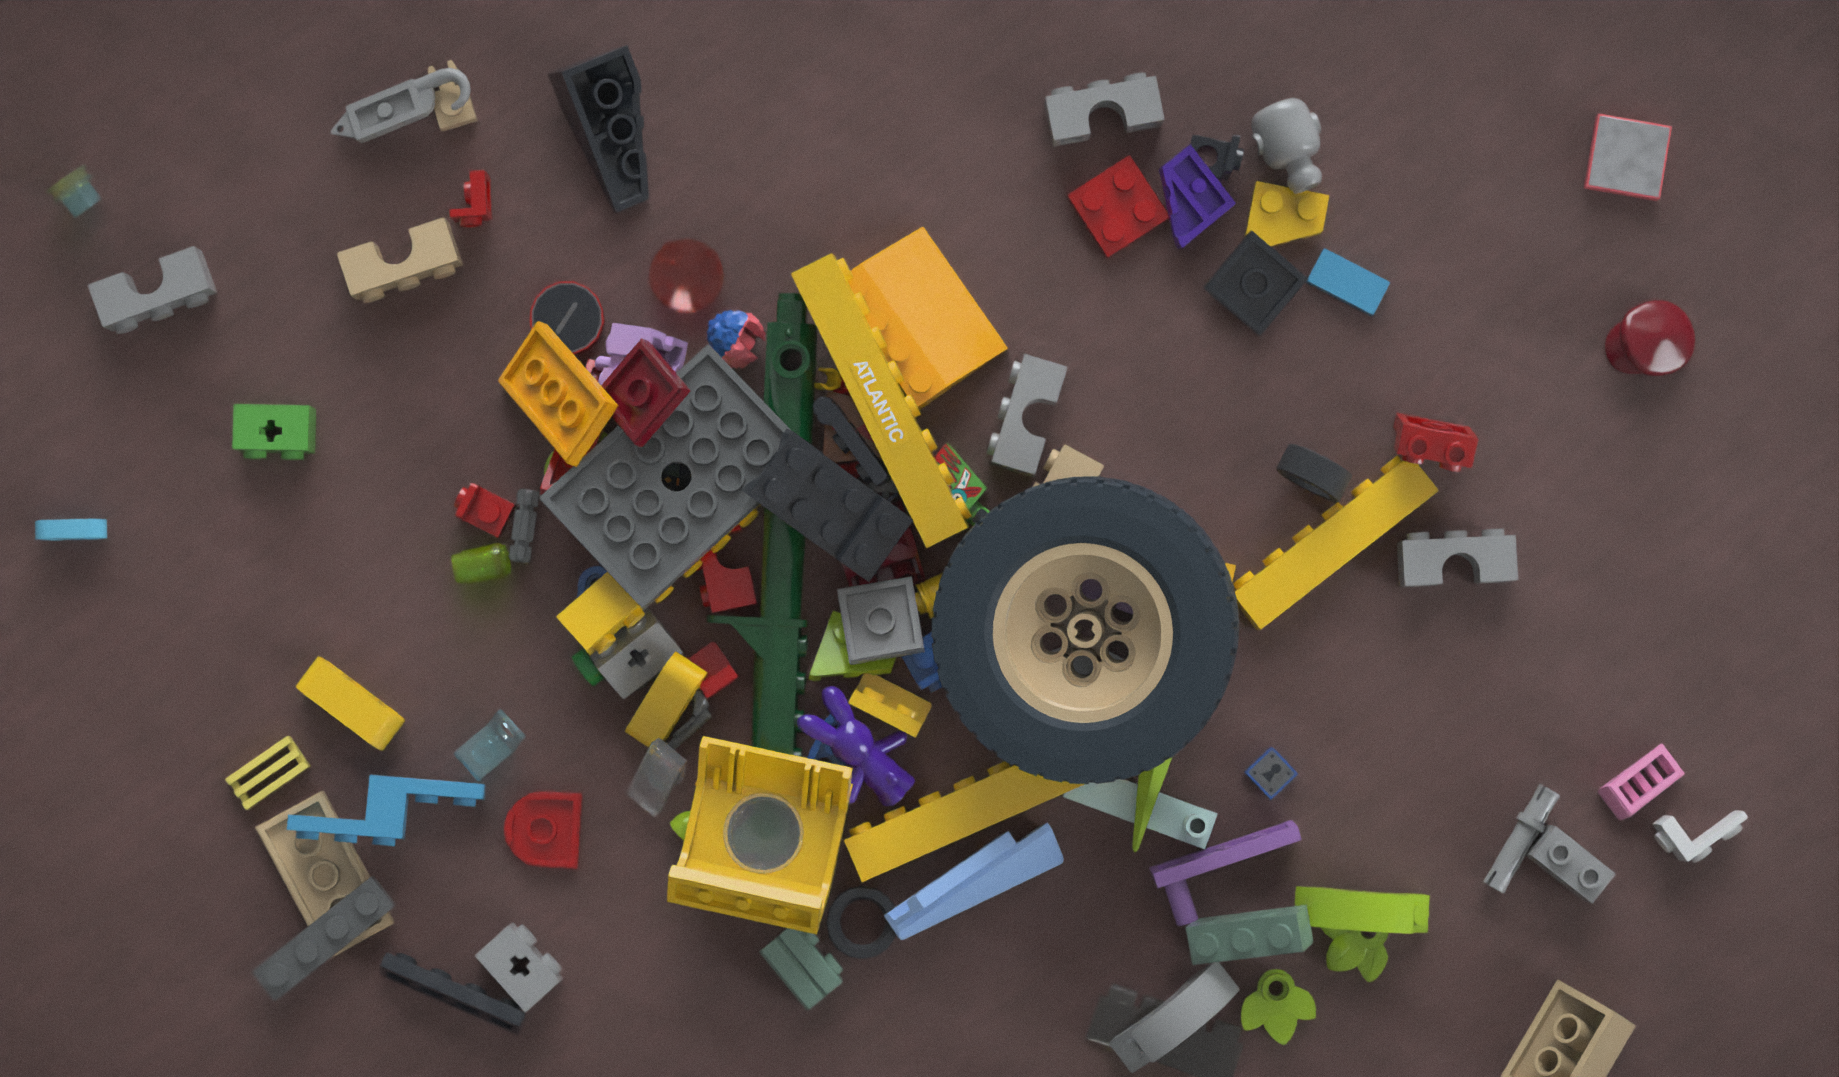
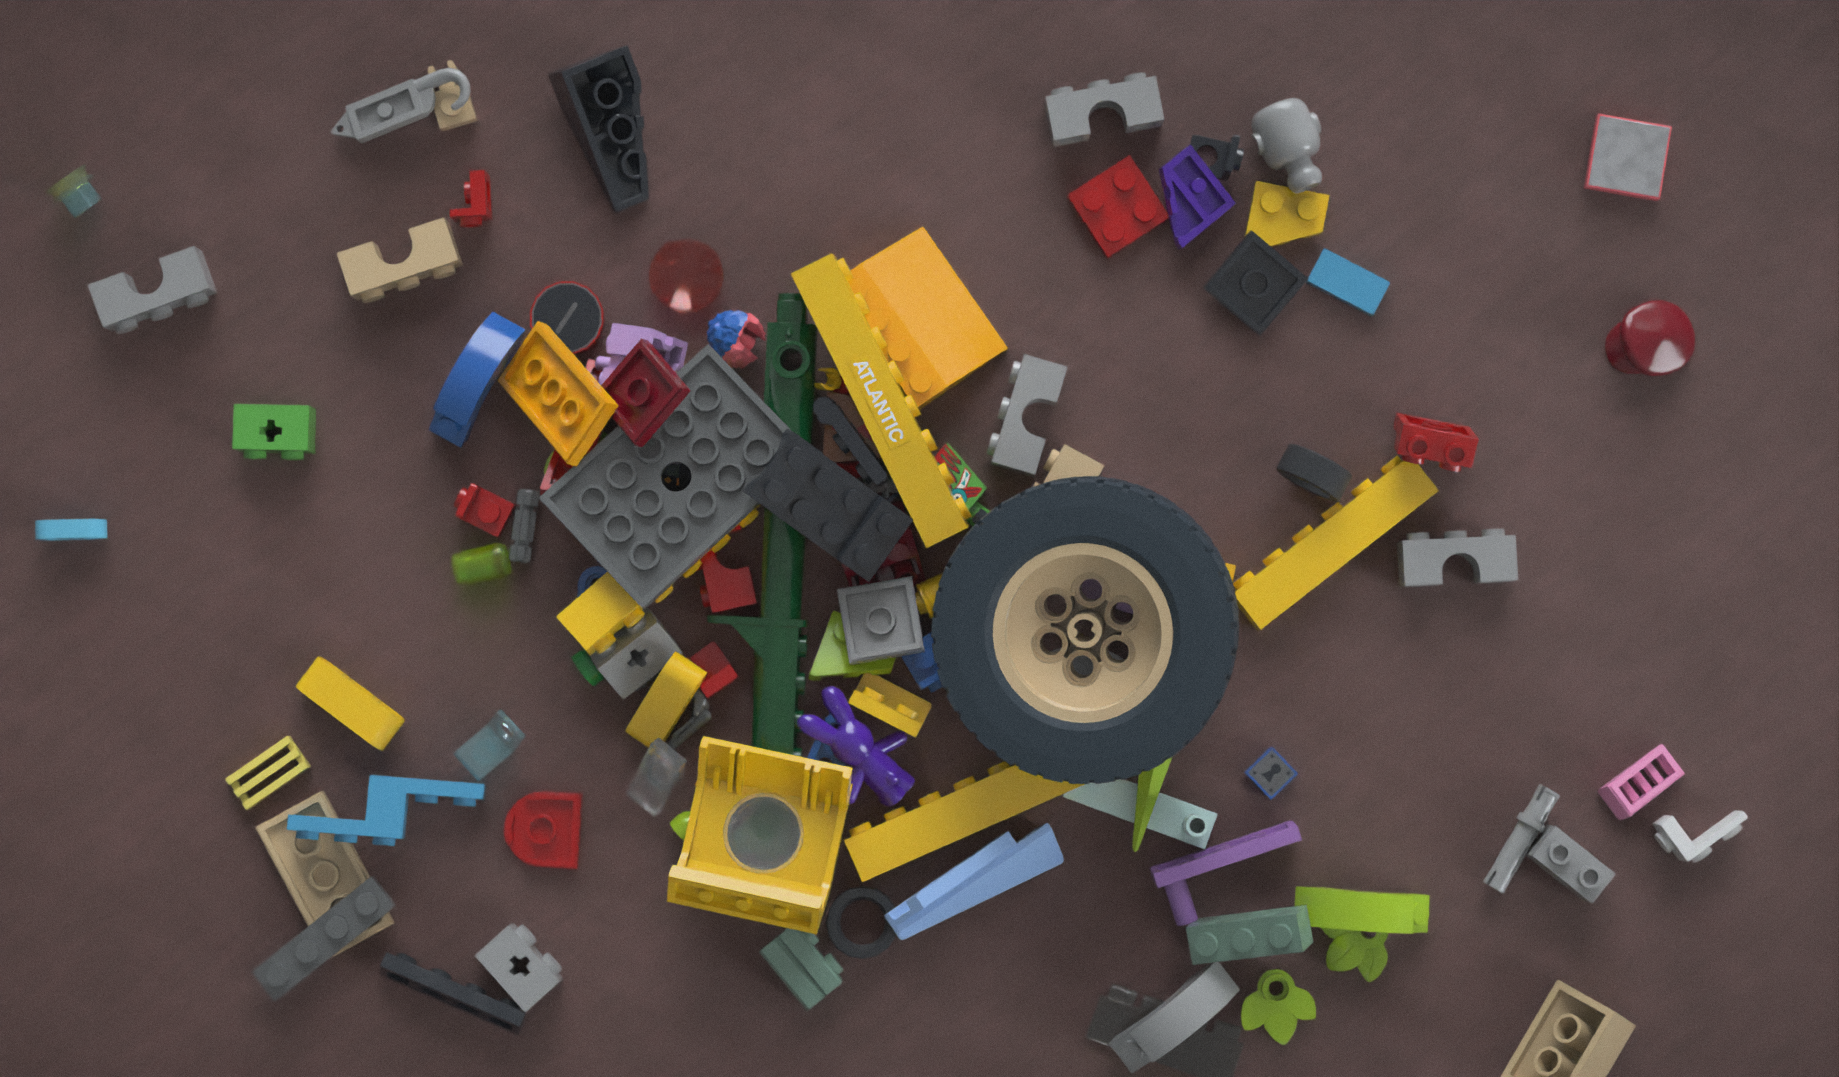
none -> blue arch [429,312,525,448]

